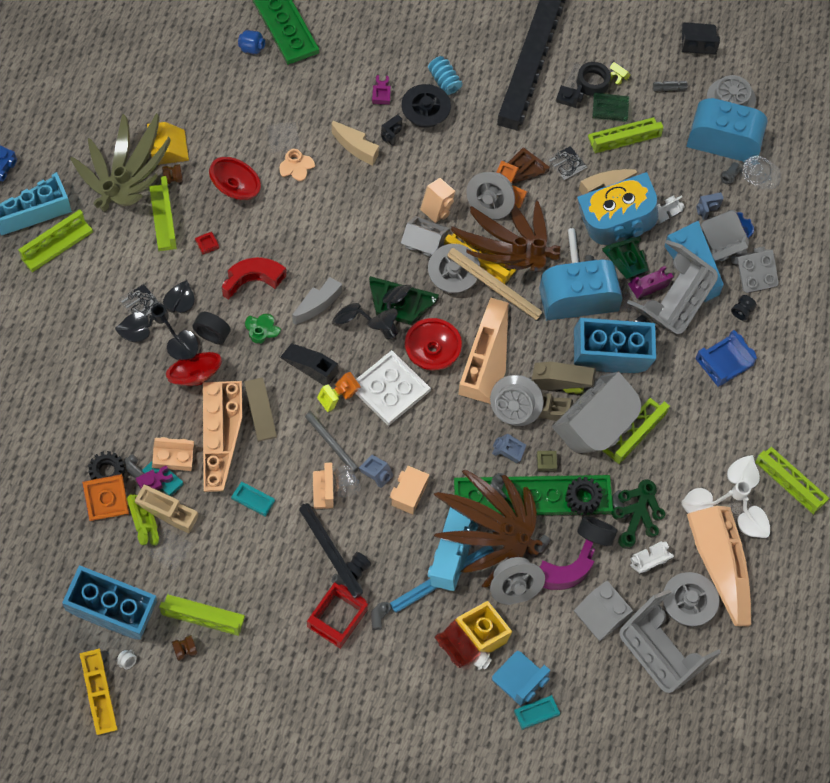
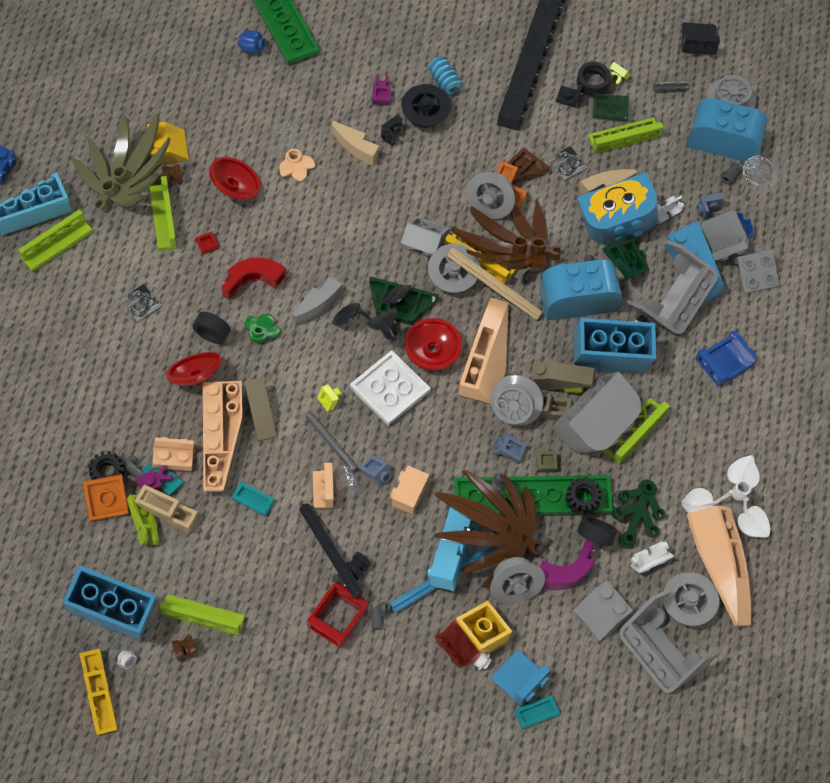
black plant [115,280,198,360] -> none
black slope [280,343,338,386] -> none
orange tile [334,372,361,400] -> none
light nougat brick [420,178,455,223] -> none
white bar [568,228,579,263] -> none
magenta hinge [628,266,674,299] -> none
black wheel [731,295,757,321] -> none
lime fence [755,447,829,515] -> none

